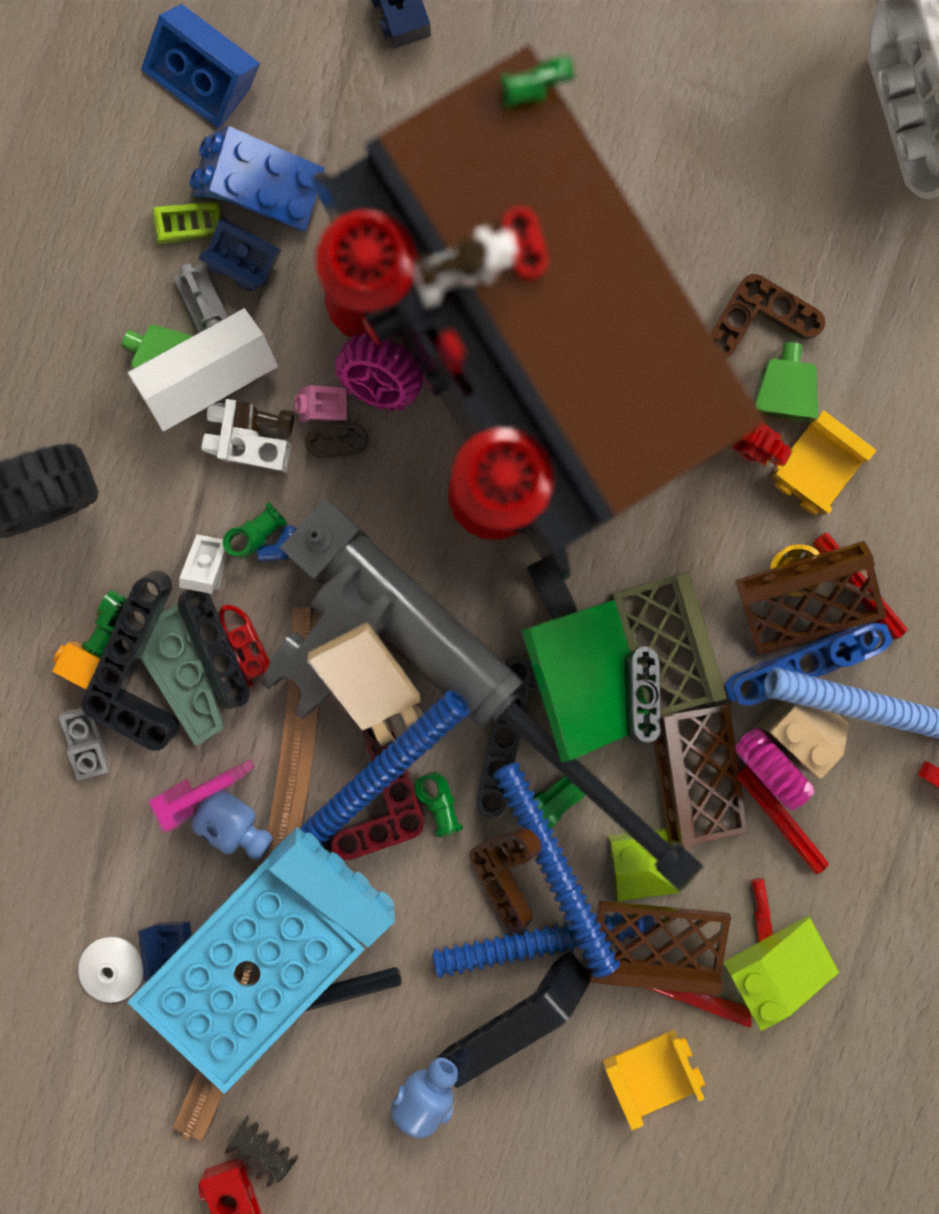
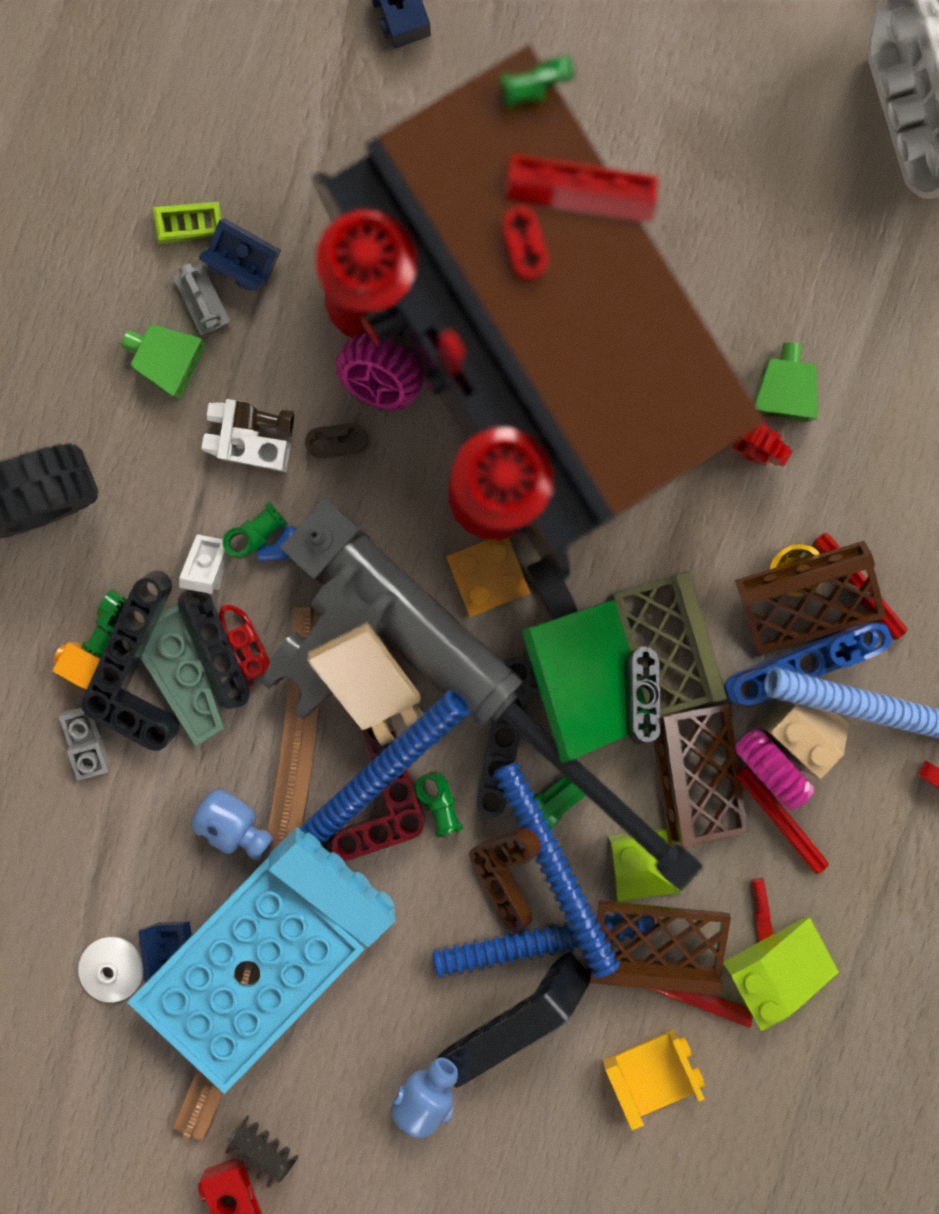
white slope [128,308,278,432] -> none
blue slope [141,4,260,128] -> none
dark pink fence [149,759,255,832] -> none
blue bracket [189,126,325,232] -> none
bright pink bracket [294,385,347,422] -> none
black axle [304,967,402,1012] -> none
hips [413,227,517,308] -> none
reddish brown beam [710,274,825,359] -> none
yellow panel [769,411,877,516] -> none
none -> light orange plate [446,538,530,617]
none -> red slope [505,154,659,222]

